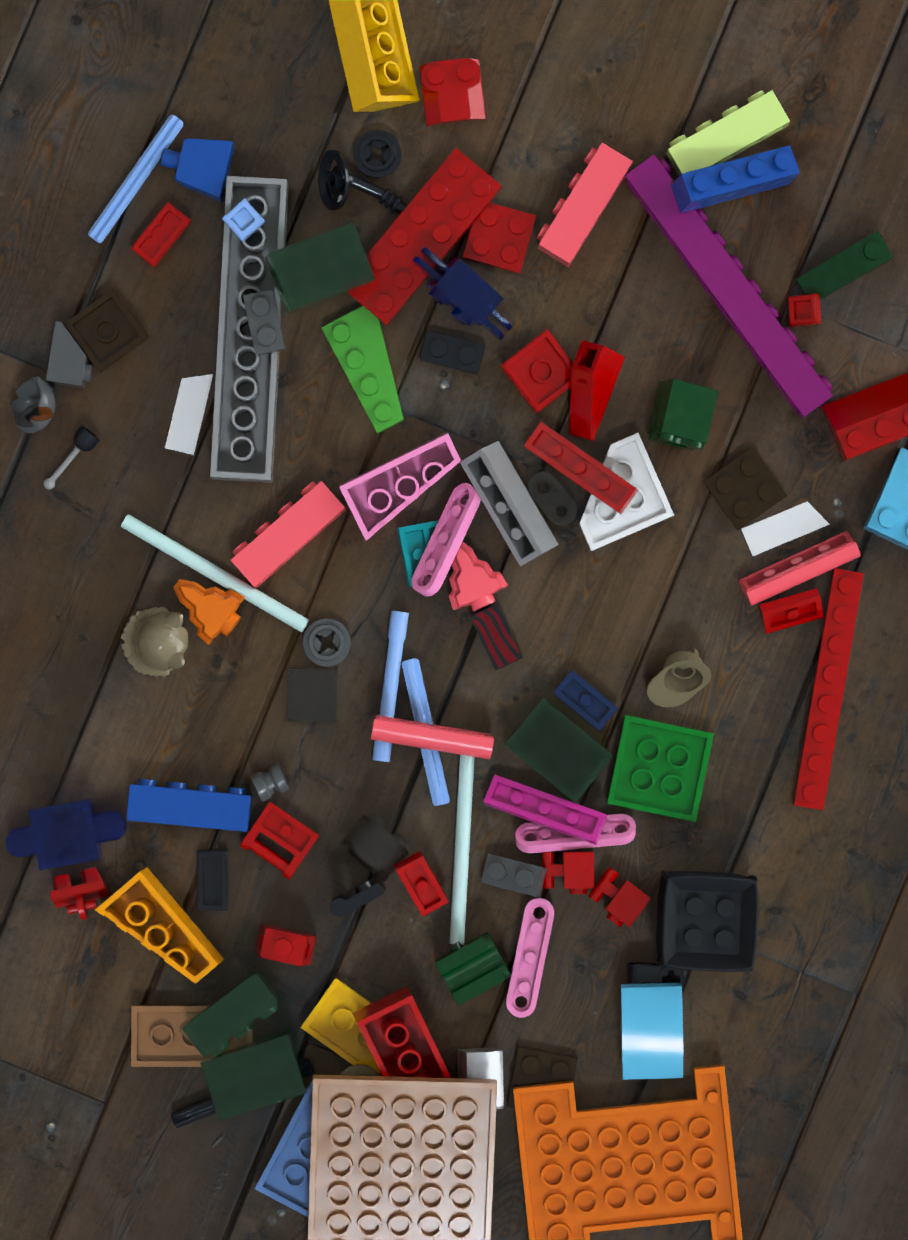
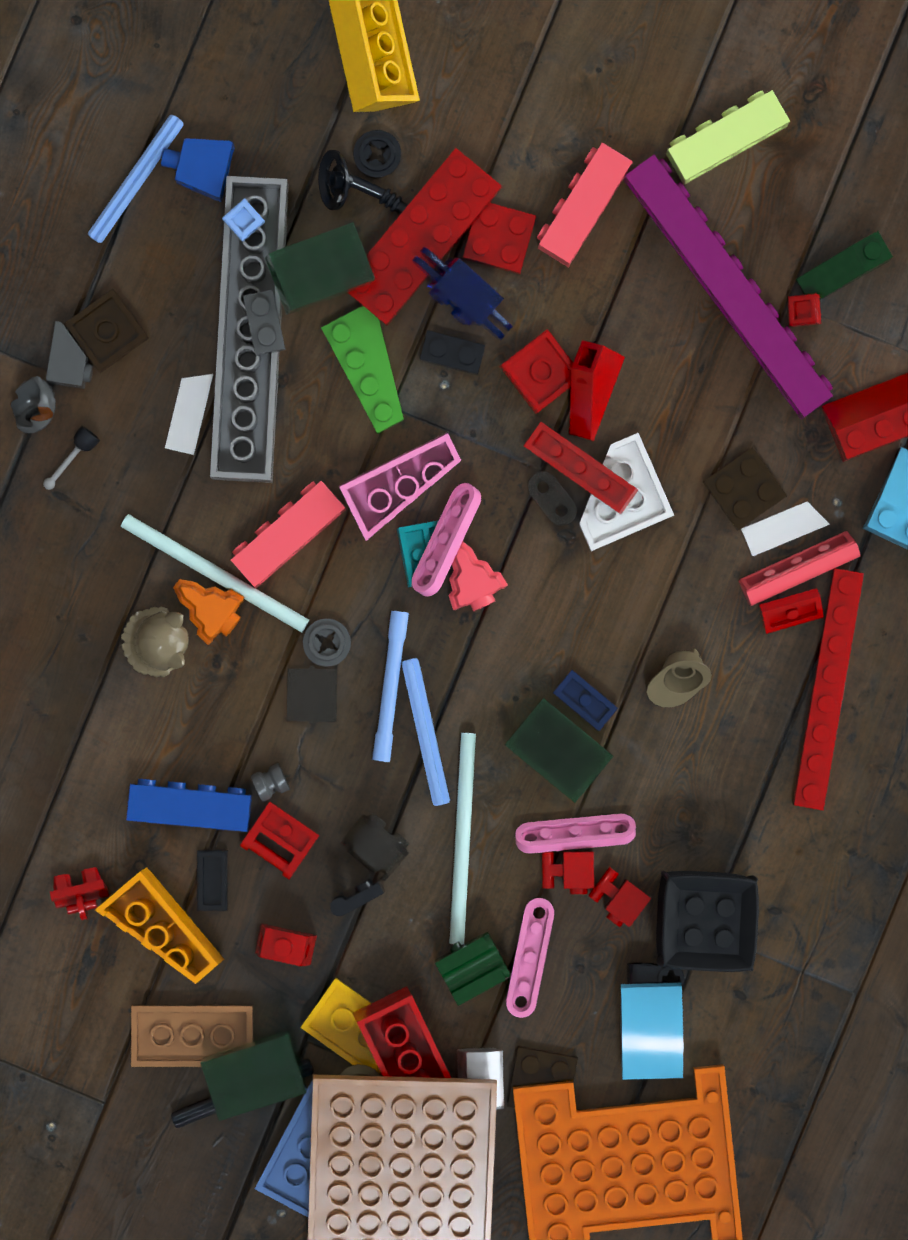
clear blue brick [6,799,127,870] -> none
red plate [130,202,192,268] -> none
clear green brick [182,968,281,1058] -> none
coral brick [370,715,494,760] -> none
red plate [394,851,449,917] -> none
red slope [419,58,486,127] -> none
light grey brick [460,441,559,567] -> none
tile [470,604,523,671] -> none
dark grey plate [481,853,547,897] -> none
dark pink plate [483,774,608,845] -> none
green plate [607,715,714,822] -> none
dark green piece [647,379,718,451] -> none
blue brick [671,145,800,213] -> none

